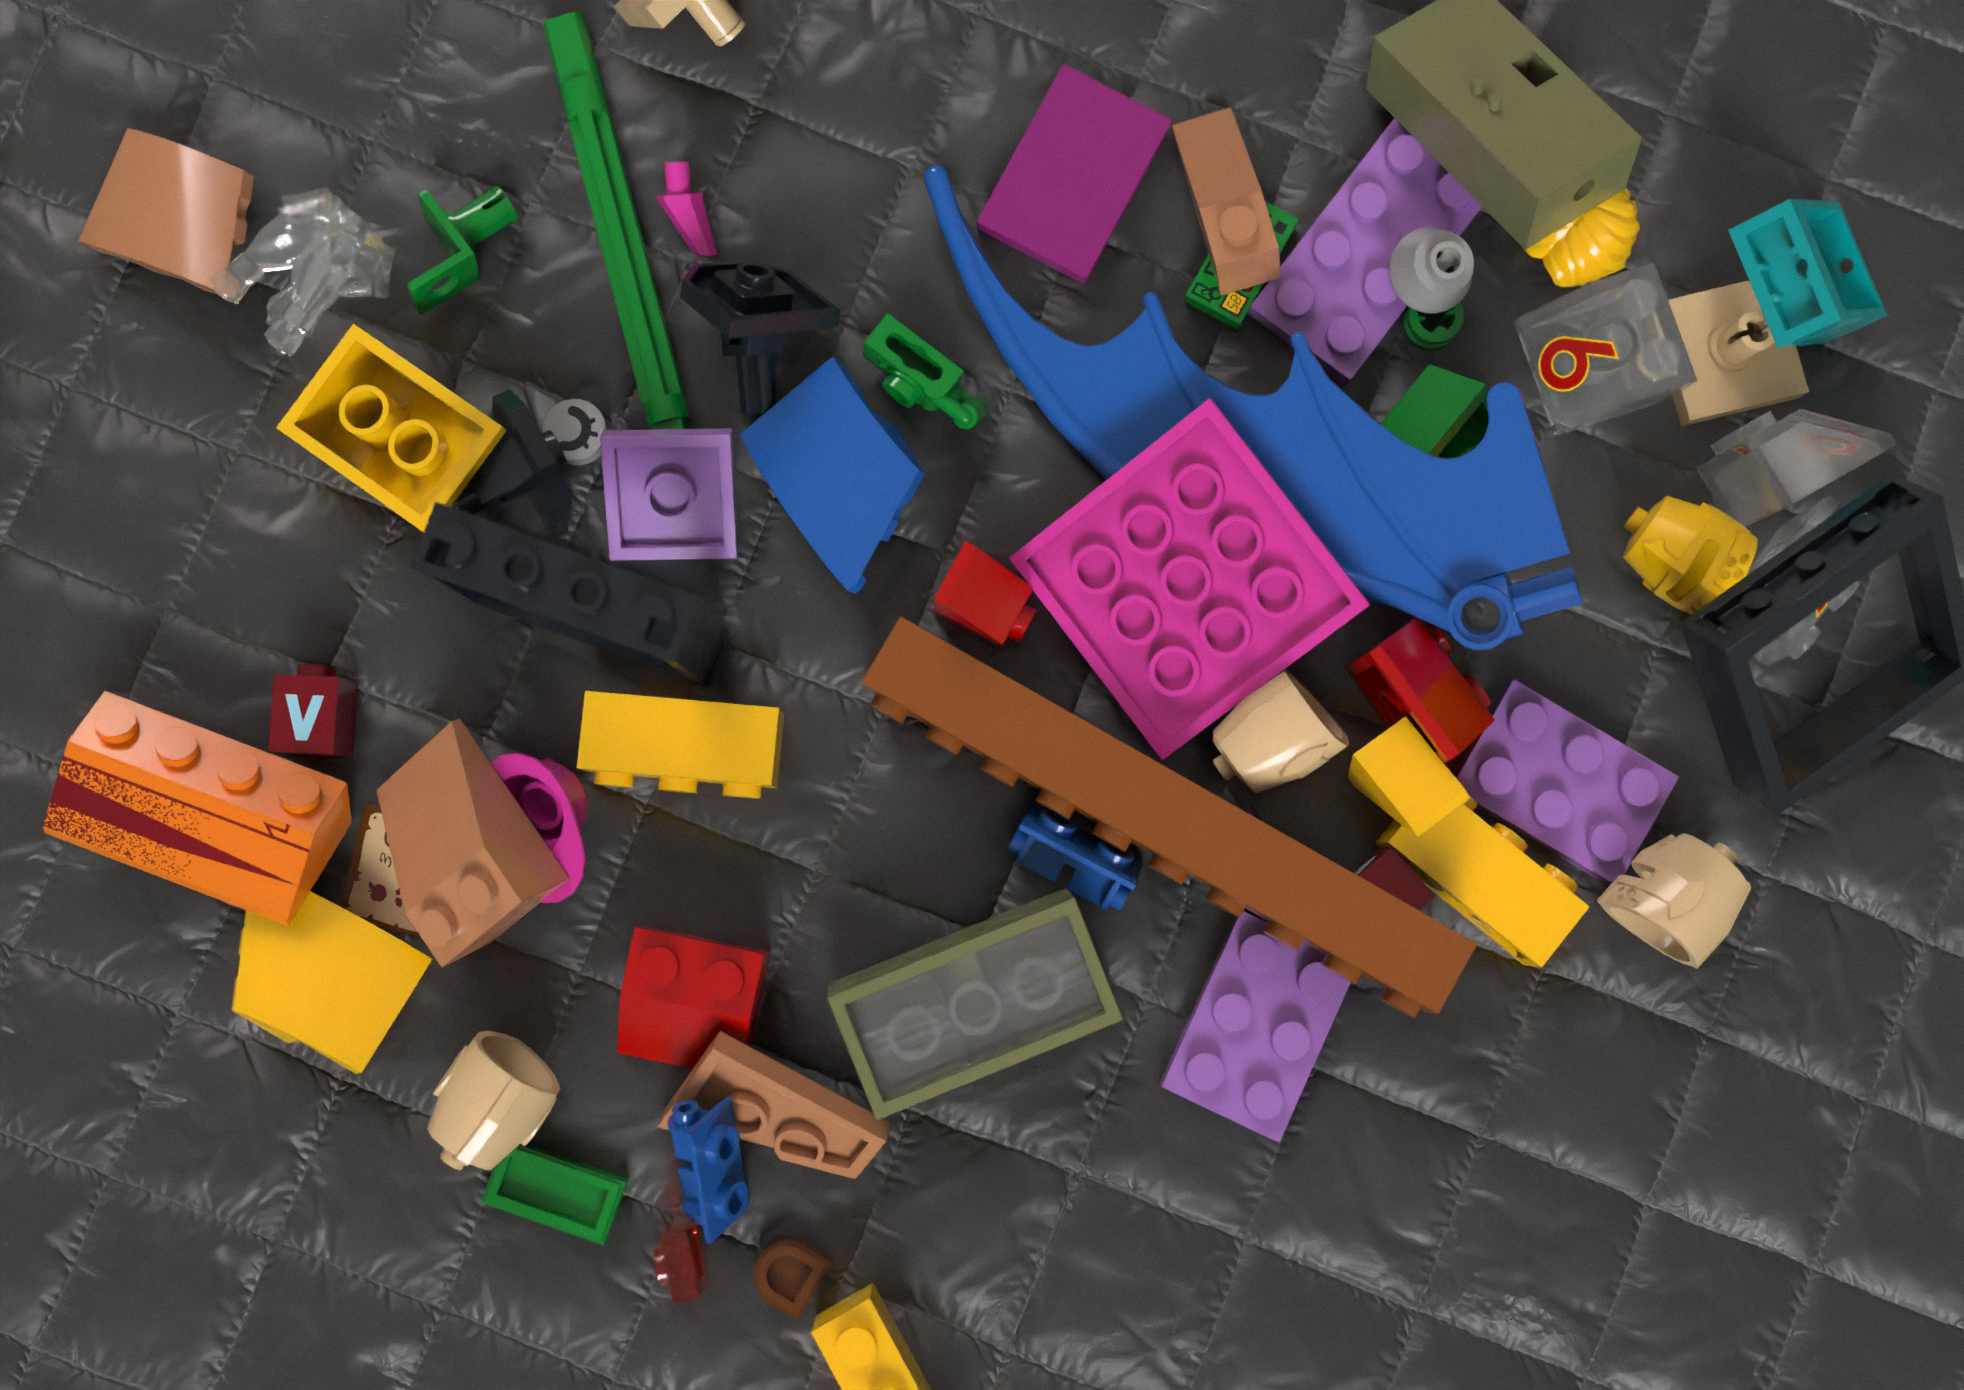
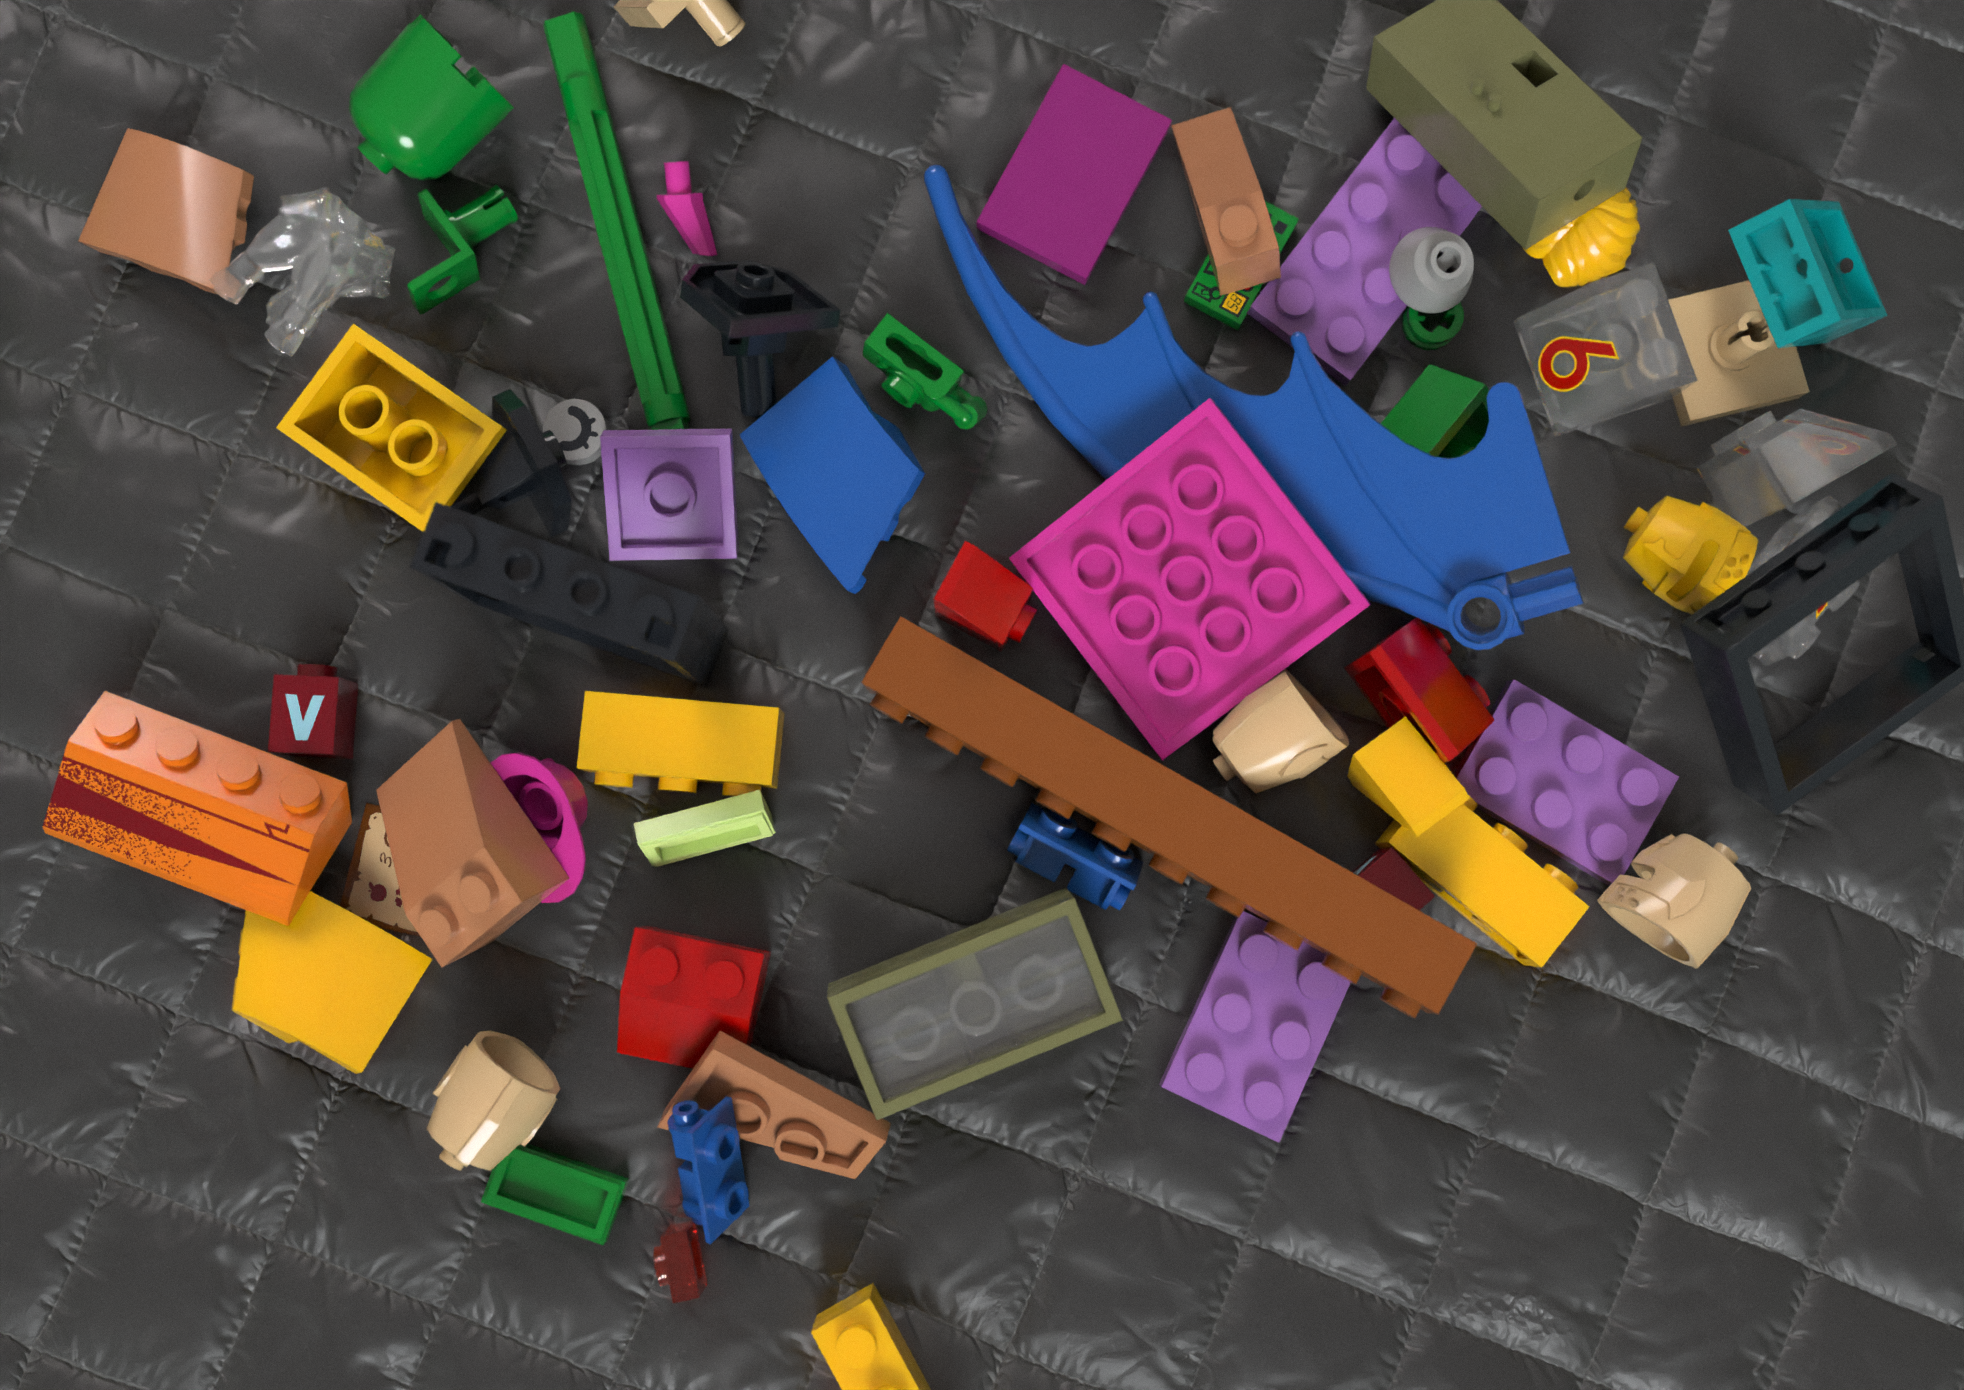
reddish brown tile [754,1238,833,1320] -> none
none -> green cylinder [349,14,514,181]
none -> yellowish green tile [634,790,776,867]

